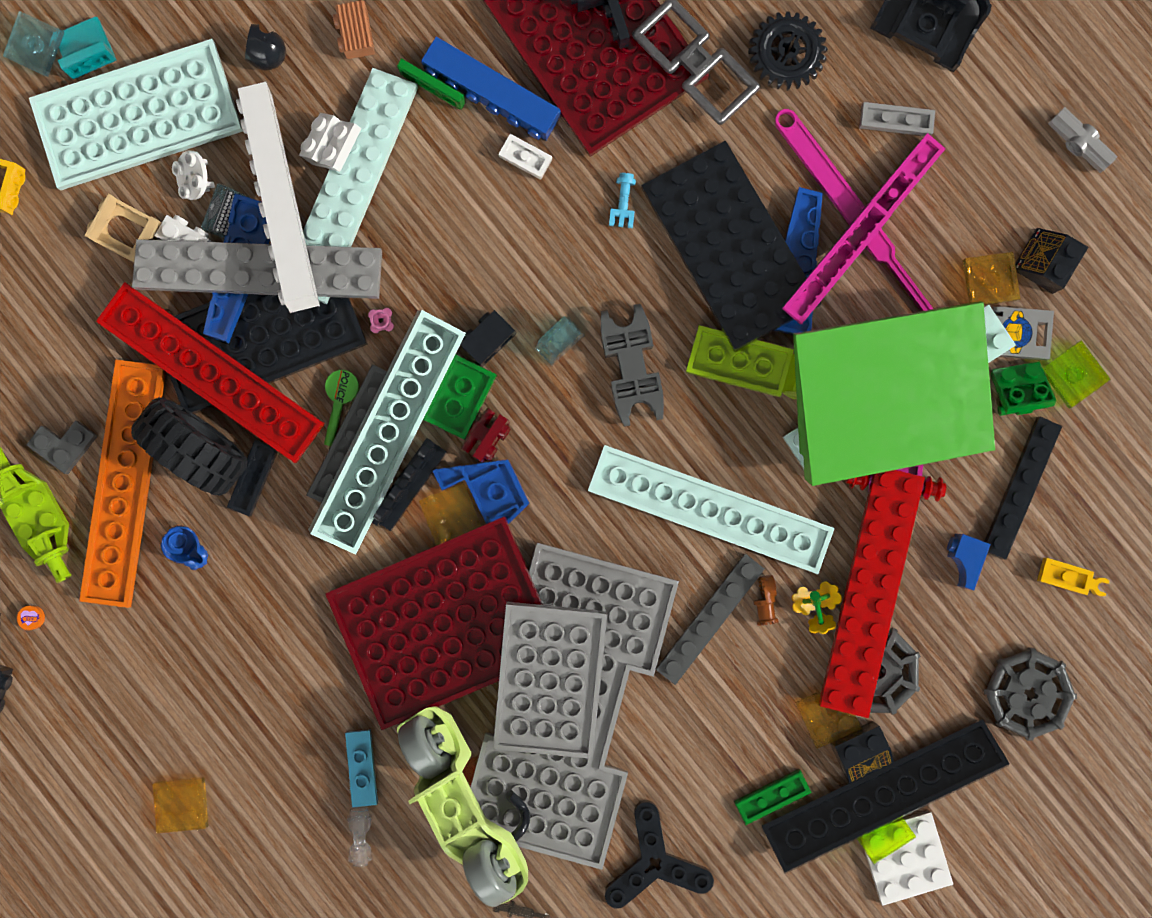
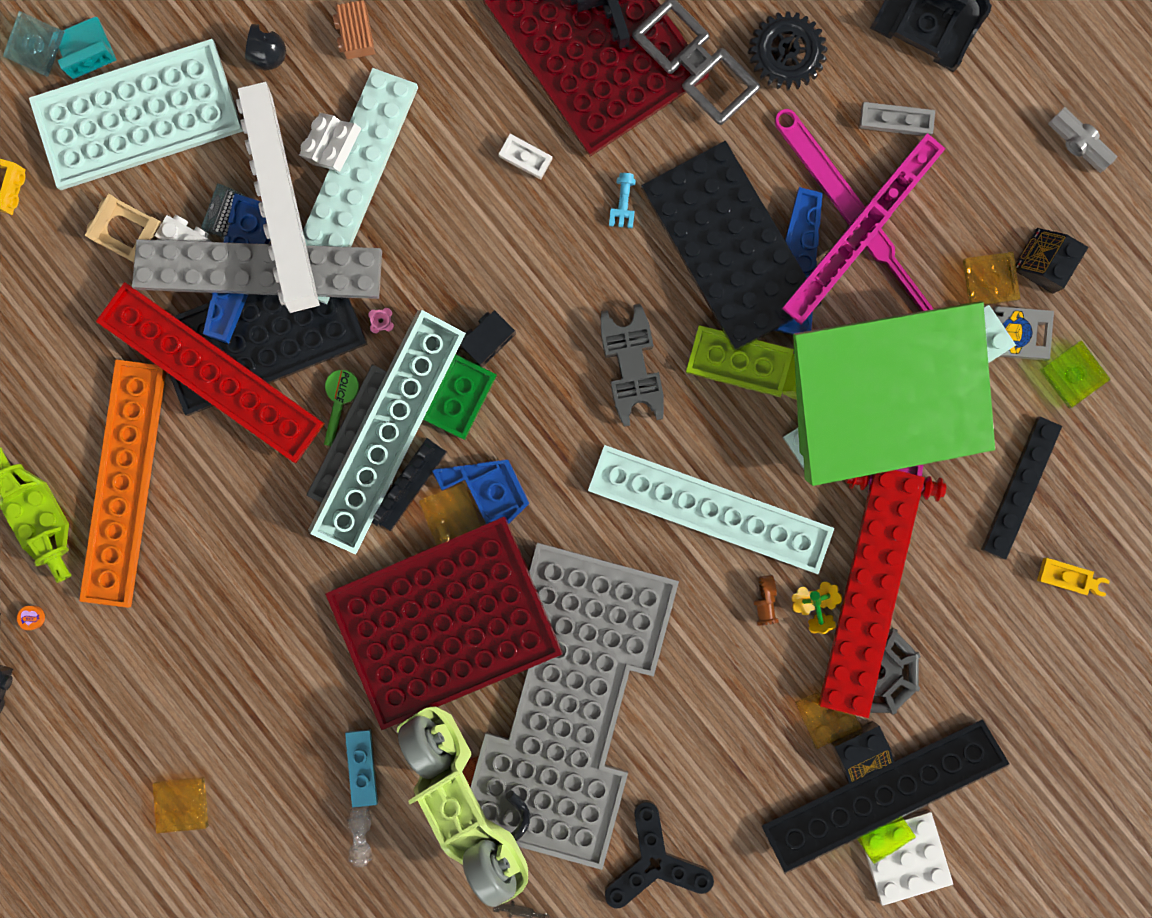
dark grey plate [26,421,98,474] -> none
black tyre [131,397,247,496] -> none
blue hair [161,525,208,570] -> none
white plate [172,150,215,200] -> none
black plate [227,440,278,517] -> none
green tile [397,58,466,110] -> none
blue brick [421,37,561,141] -> none
dark red plate [461,408,511,463] -> none
light grey plate [493,602,607,759] -> none
clear light blue torso [536,316,585,366] -> none
dark grey plate [656,554,765,685] -> none
green tile [734,769,812,825] -> none
blue arch [947,534,991,591] -> none
dark grey plate [984,647,1077,741] -> none
green plate [990,361,1057,416] -> none

